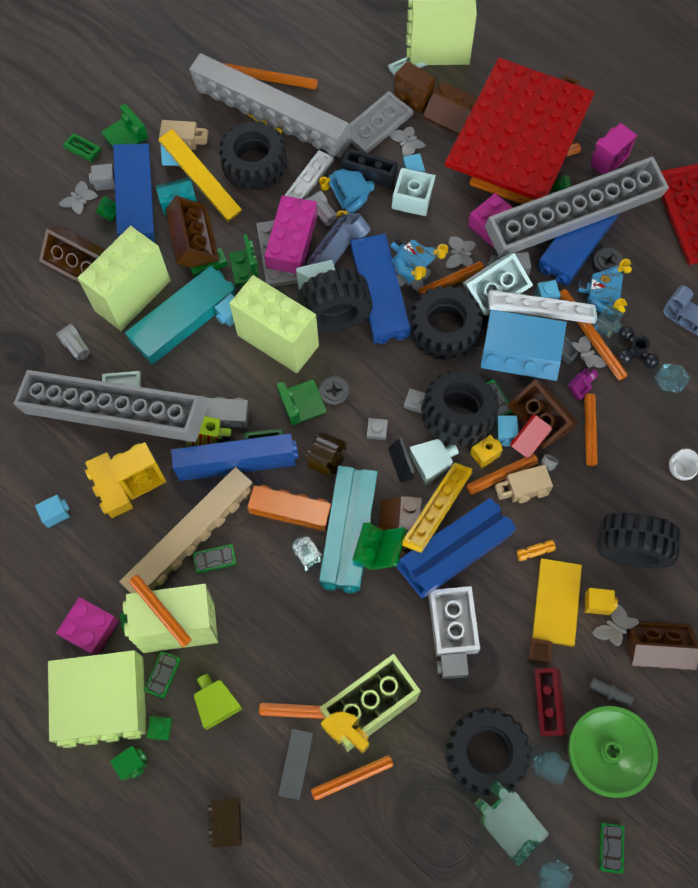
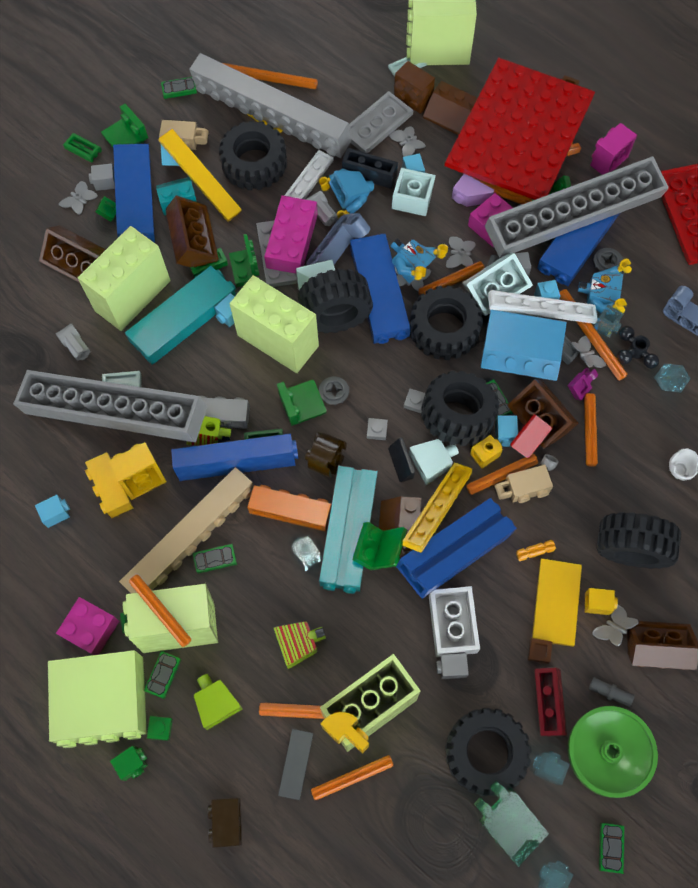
none -> tile [161,77,197,99]
none -> torso [274,622,326,669]
none -> lavender slope [452,174,494,207]

